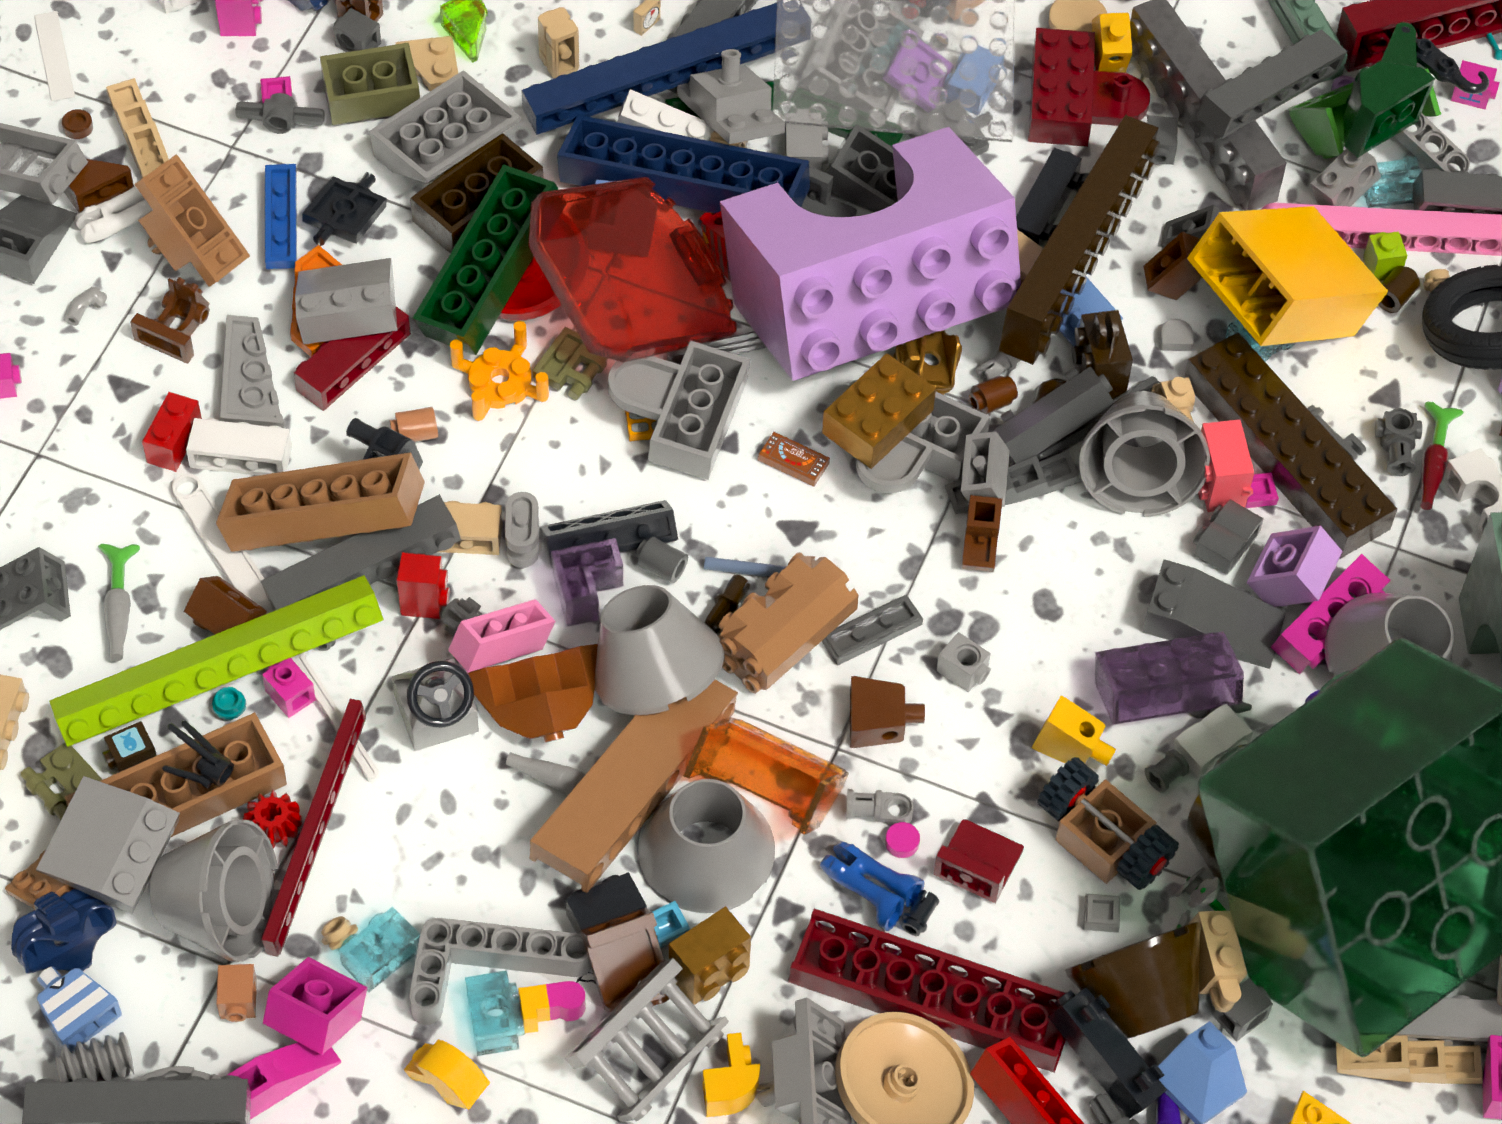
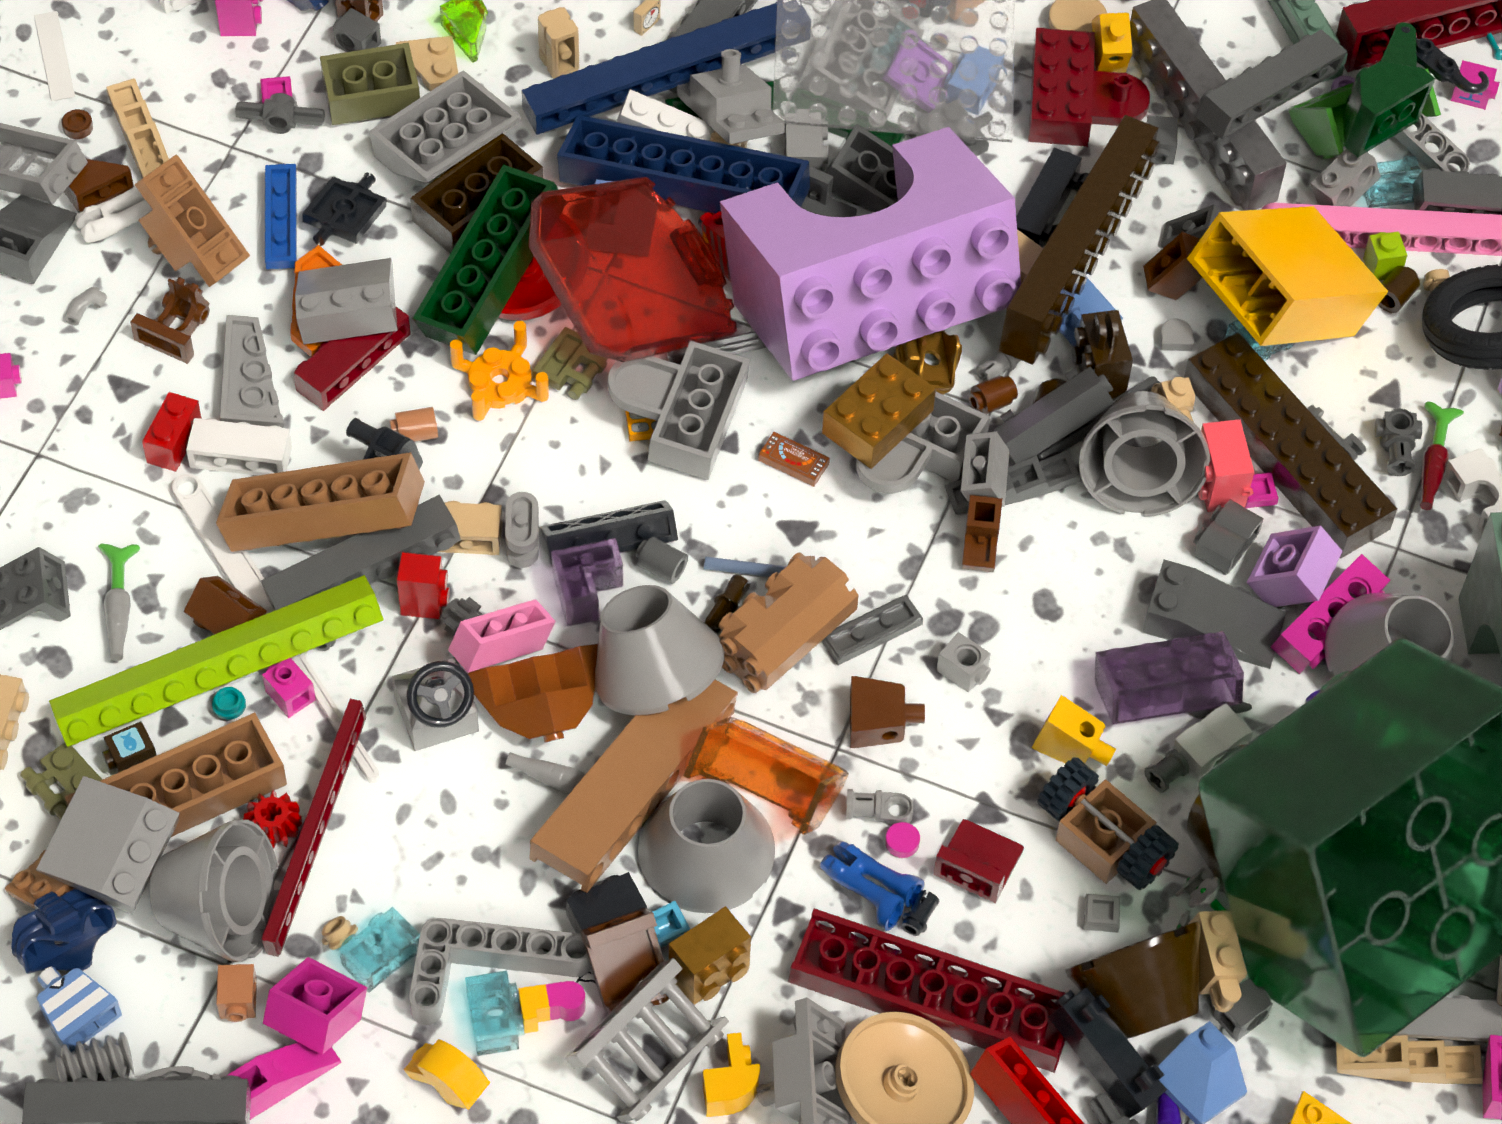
black plant [162,720,234,789] -> none

